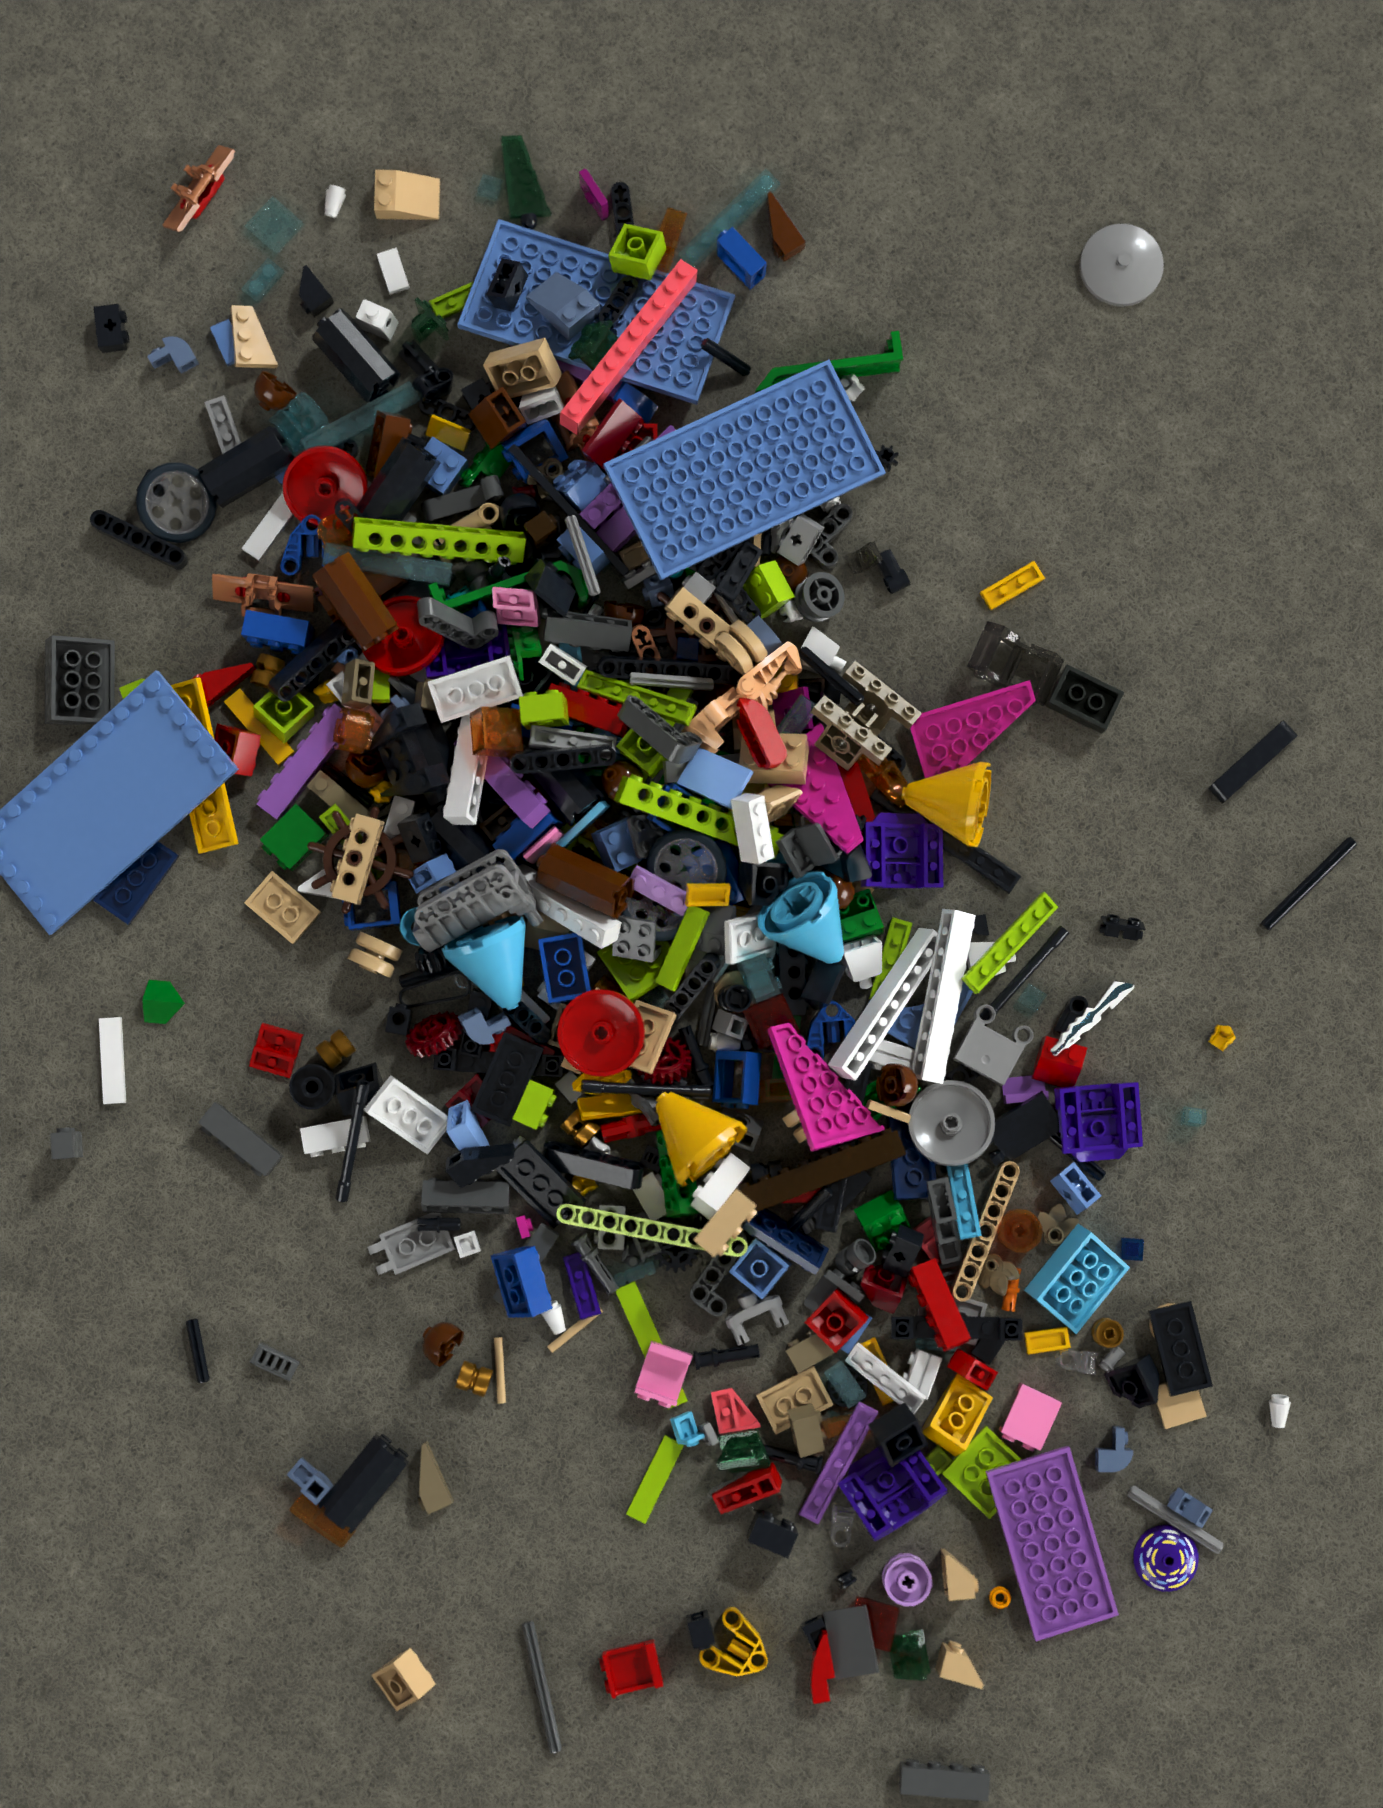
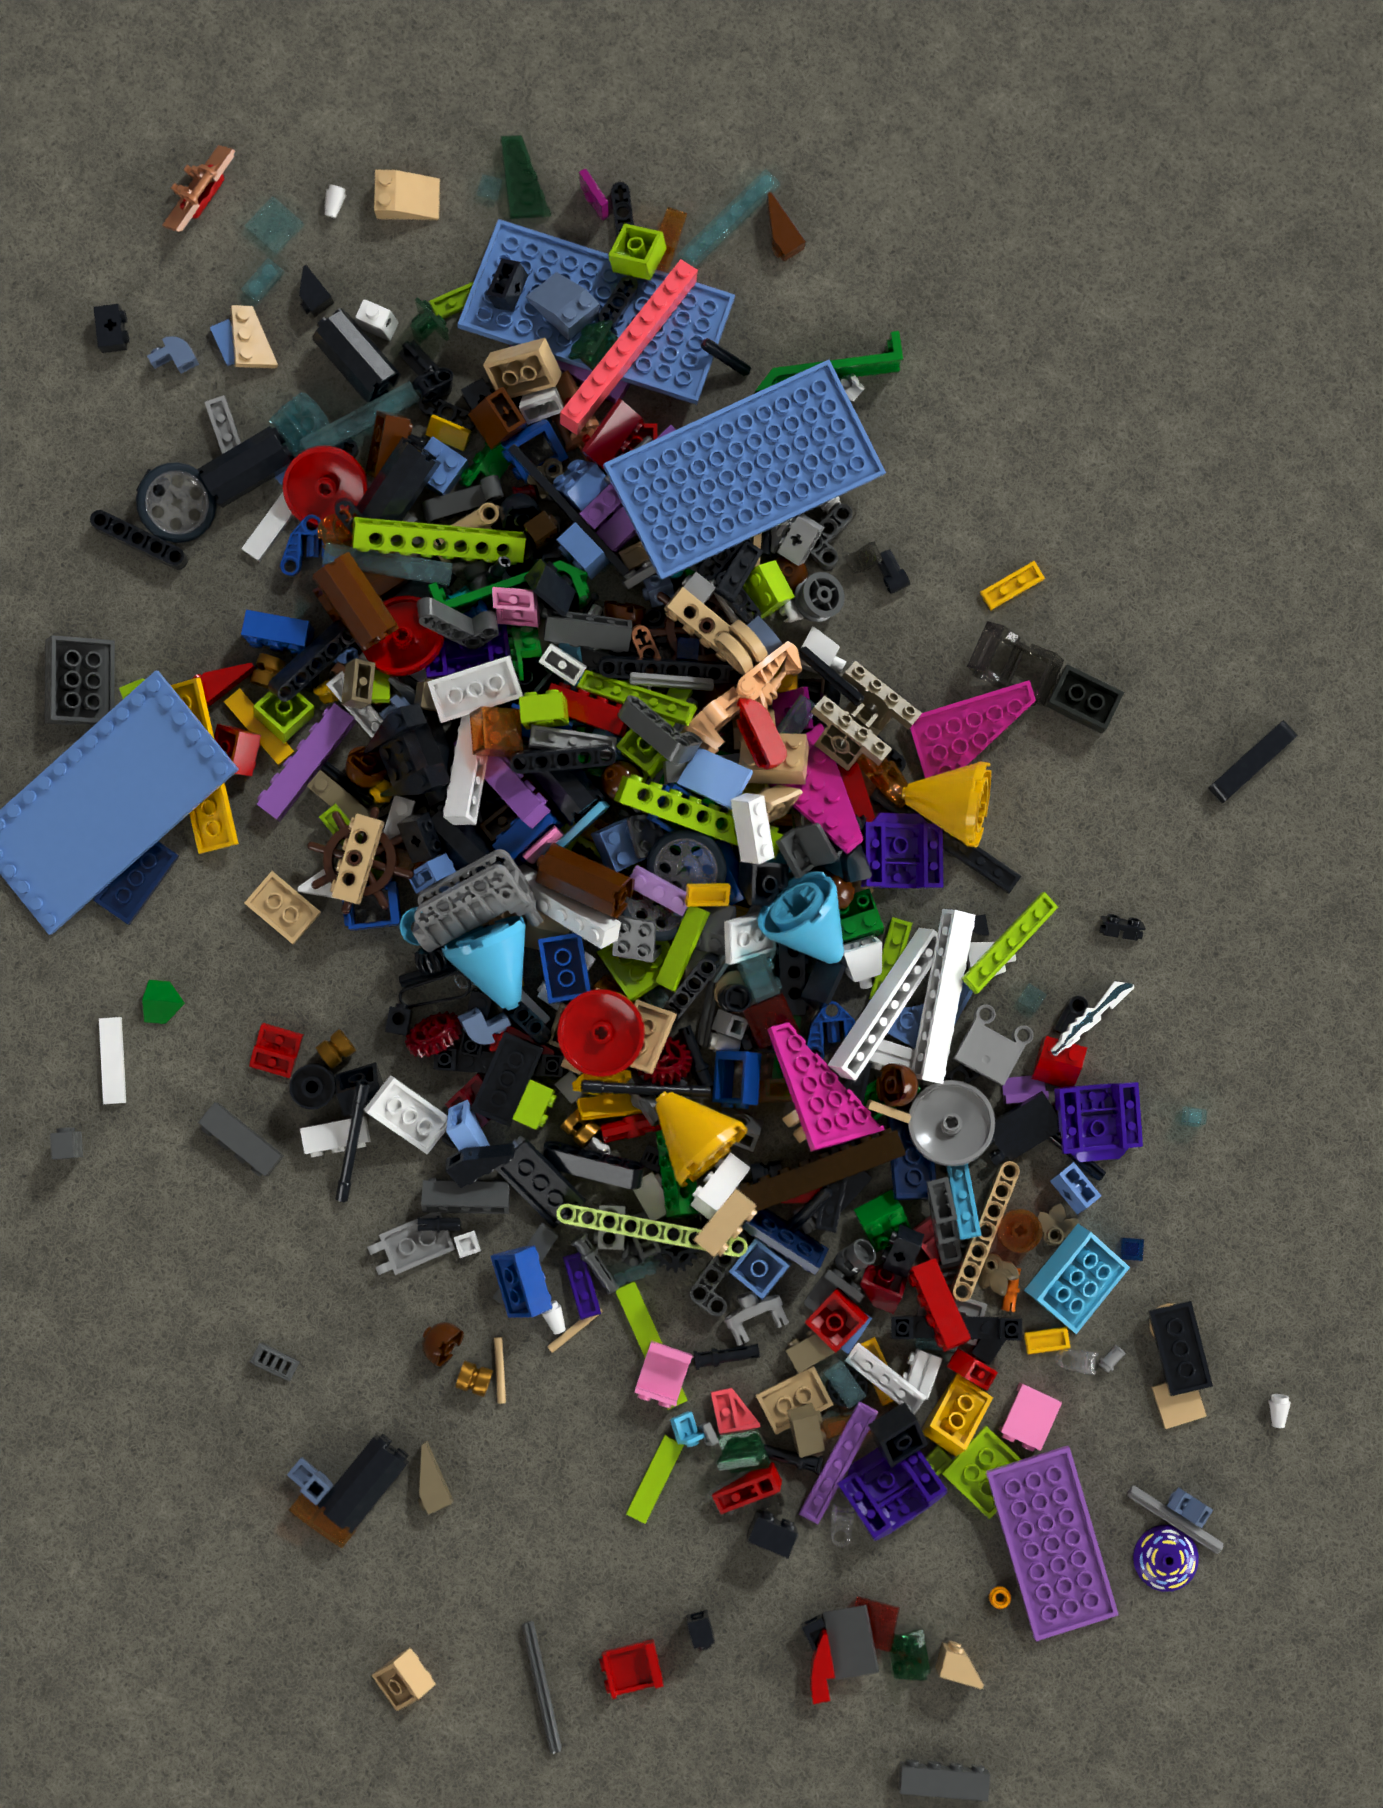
black axle [186,1319,210,1383] -> none
nougat piece [212,573,314,617] -> none
reddish brown cylinder [254,371,297,411] -> none
green brick [260,804,329,872] -> none
clear orange brick [333,707,375,754] -> none
tan wheel [347,932,403,978] -> none
white tile [377,248,410,295] -> none
dark pink plate [516,1215,534,1238] -> none
black hinge [520,213,537,230] -> none
light grey axle [565,515,601,596] -> none
yellow arm [572,1175,598,1196] -> none
blue slope [613,381,658,423] -> none
yellow connector [699,1607,768,1677] -> none
blue window [716,227,767,290] -> none
black bush [835,1569,857,1589] -> none
black gear [875,445,899,472] -> none
lavender wheel [882,1553,932,1606] -> none
tan slope [941,1549,978,1601] -> none
black piece [980,926,1069,1026] -> none
light grey dish [1080,224,1163,306] -> none
pearl gold wheel [1091,1318,1124,1348] -> none
sand blue brick [1095,1426,1133,1472] -> none
black slope [1104,1354,1159,1408] -> none
yellow arm [1208,1025,1236,1051] -> none
black axle [1261,837,1357,930] -> none

